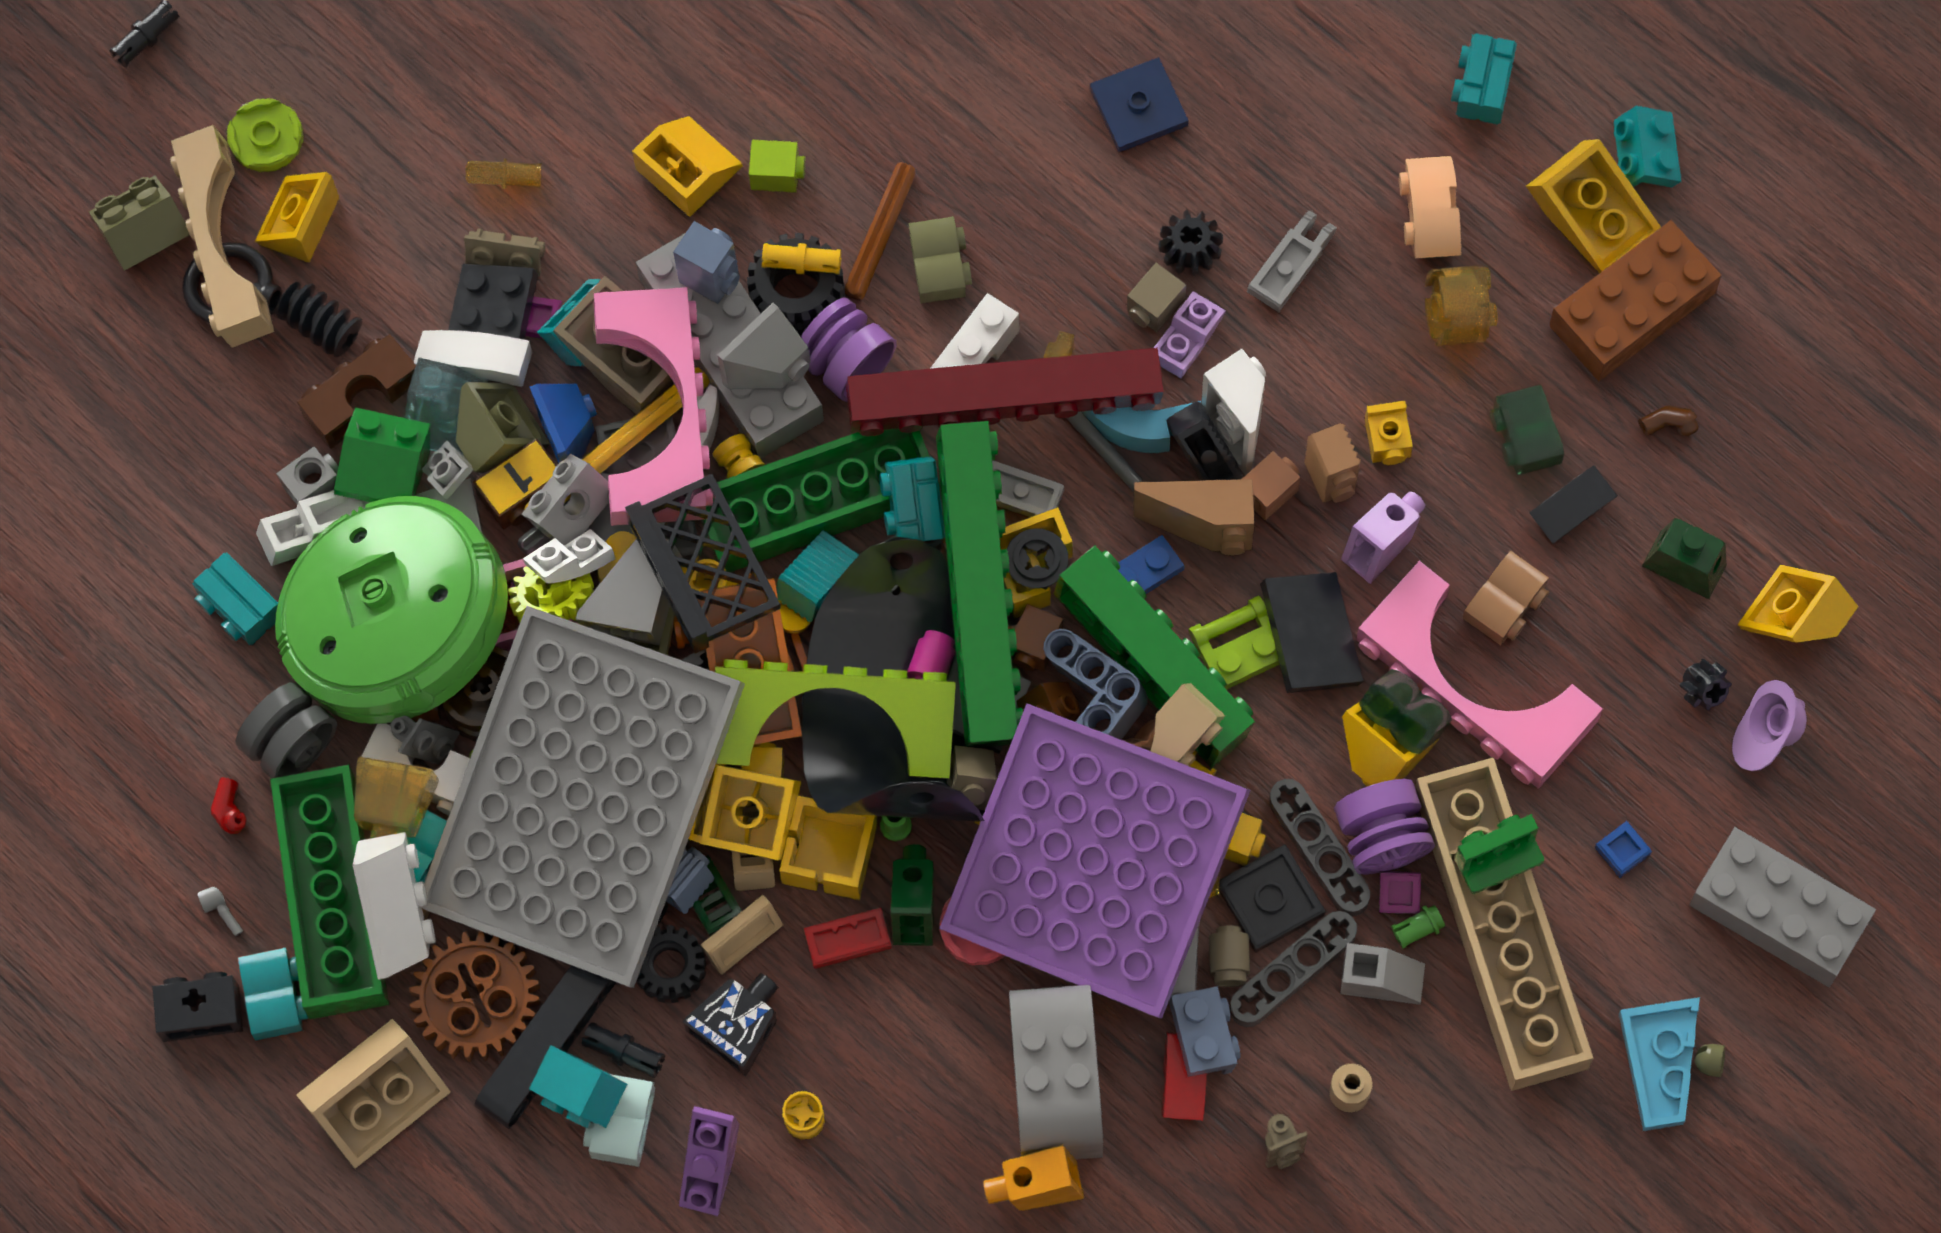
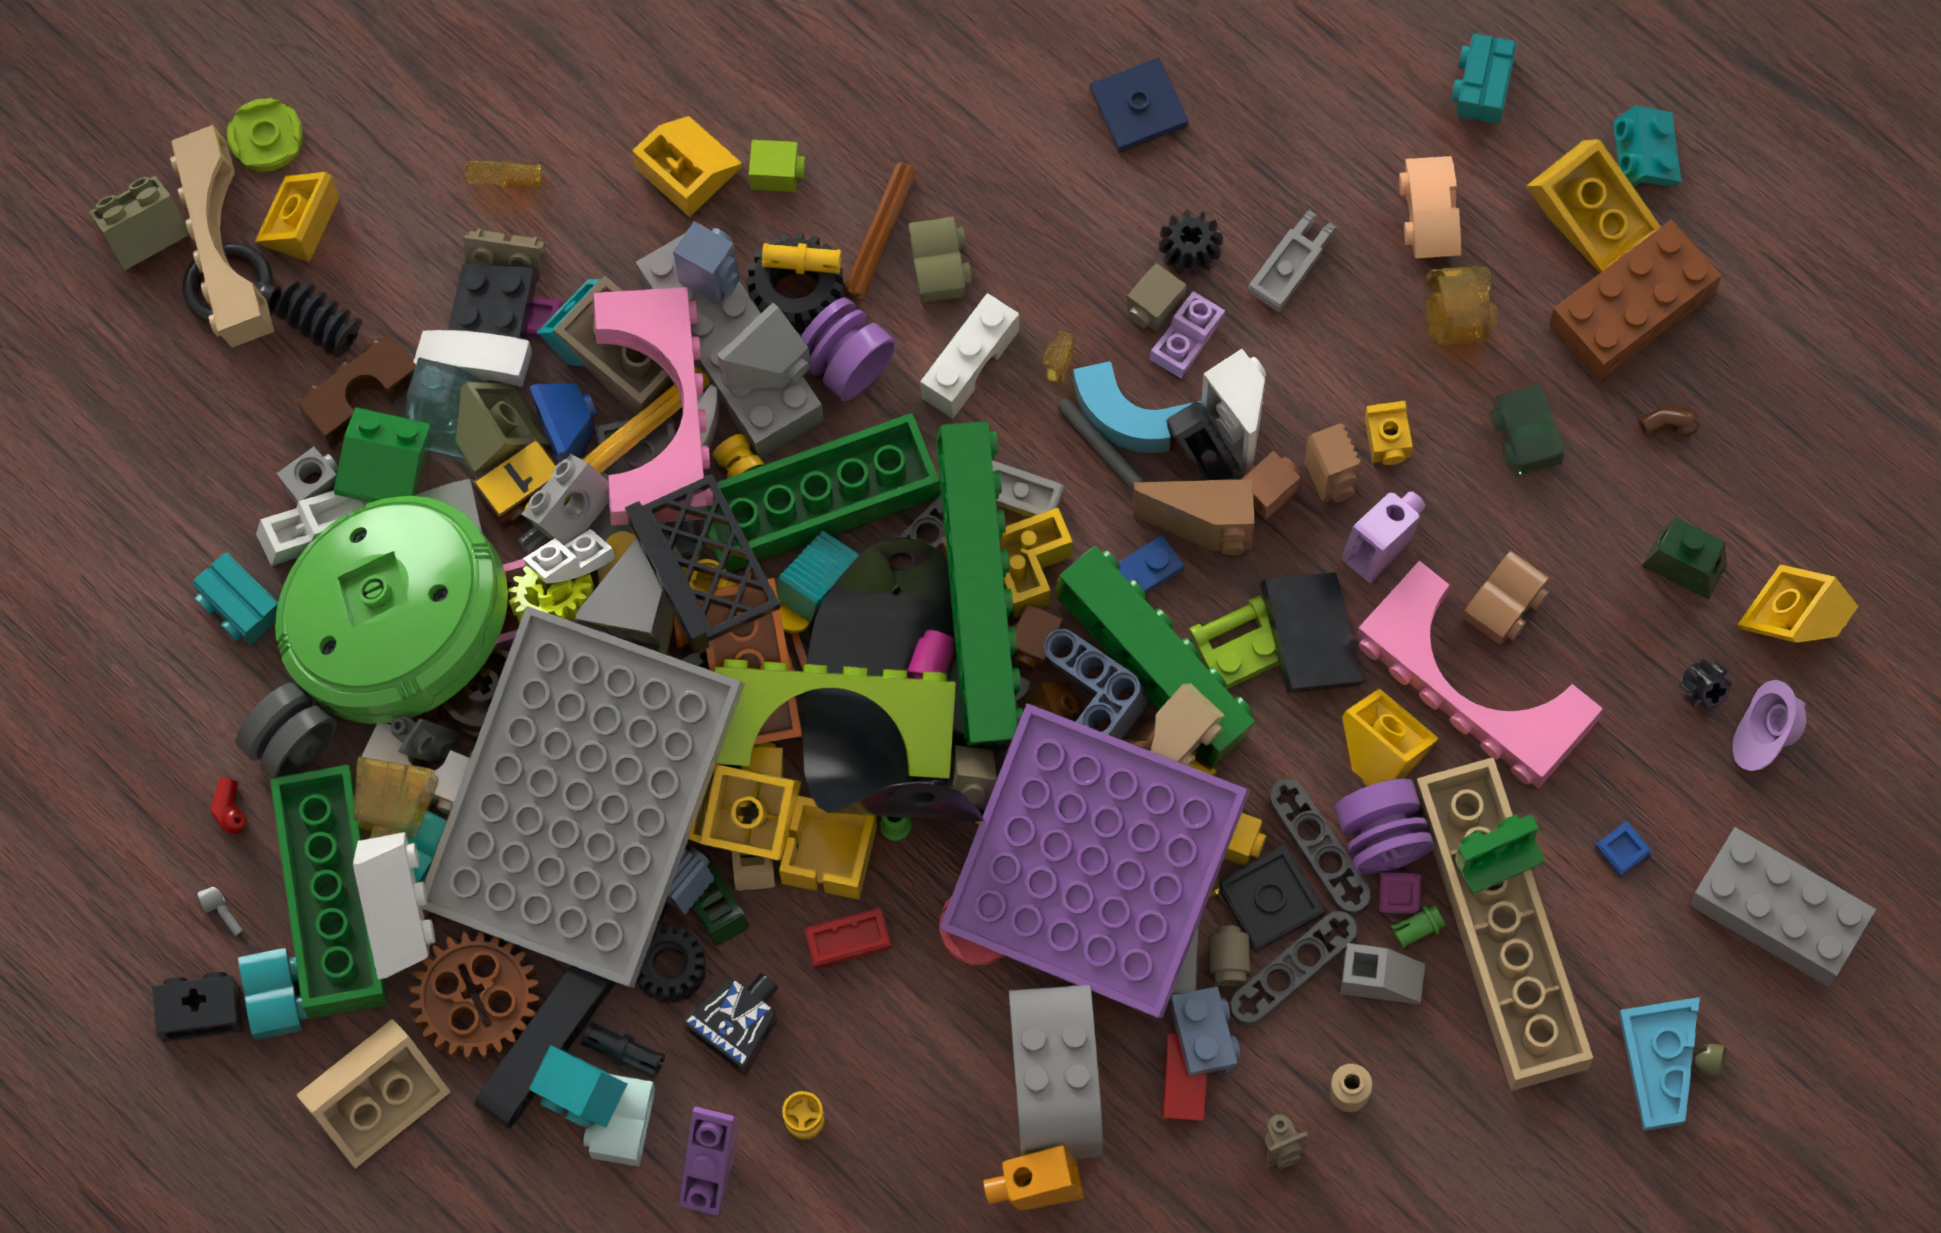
black pin [109,0,179,67] -> none
light grey slope [421,441,473,499] -> none
tan tile [701,895,783,975] -> none
dark red brick [846,348,1164,436] -> none
teal brick [879,456,945,541] -> none
dark green torso [891,844,935,946] -> none
black gear [1007,528,1068,590] -> none
clear green brick [1359,669,1453,754] -> none
black slope [1530,465,1618,544] -> none

